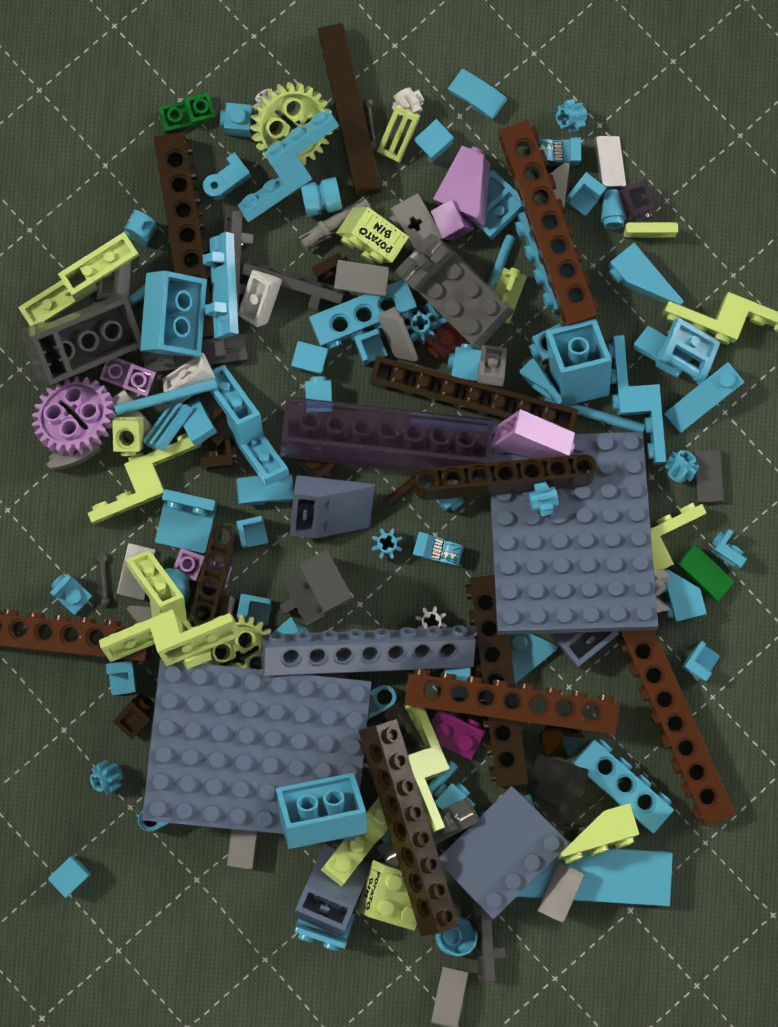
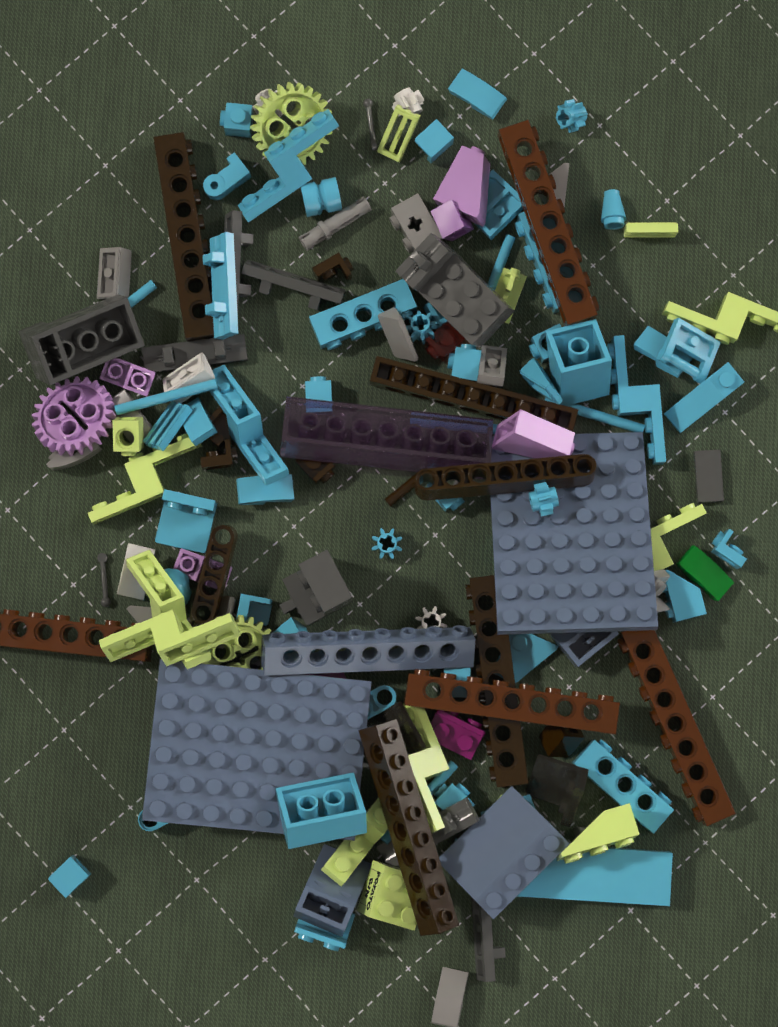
yellowish green bracket [18,232,139,326] -> none
medium azure bracket [50,574,93,616] -> none
medium azure gear [90,760,123,795] -> none
medium azure panel [106,661,138,695] -> none
dark brown bracket [113,693,155,739] -> none
medium azure leg [124,209,157,247] -> none
medium azure slope [140,271,207,357] -> none
green slope [157,92,216,134] -> none
light grey slope [227,829,258,870] -> none
medium azure panel [236,516,269,549] -> none
white slope [238,270,282,327] -> none
sand blue slope [290,475,375,538] -> none
medium azure panel [291,341,328,374] -> none
dark brown beam [318,22,382,198] -> none
light grey slope [334,260,389,296] -> none
yellowish green brick [336,207,409,264] -> none
medium azure panel [354,328,388,366] -> none
medium azure leg [412,532,464,567] -> none
medium azure hair [435,916,478,957] -> none
medium azure leg [537,138,581,166] -> none
light grey slope [537,862,585,923] -> none
medium azure panel [565,172,606,216] -> none
slope [594,136,626,190] -> none
medium azure slope [608,243,684,306] -> none
brick [619,179,656,222] -> none
medium azure gear [665,450,699,483] -> none
medium azure panel [681,641,720,682] -> none

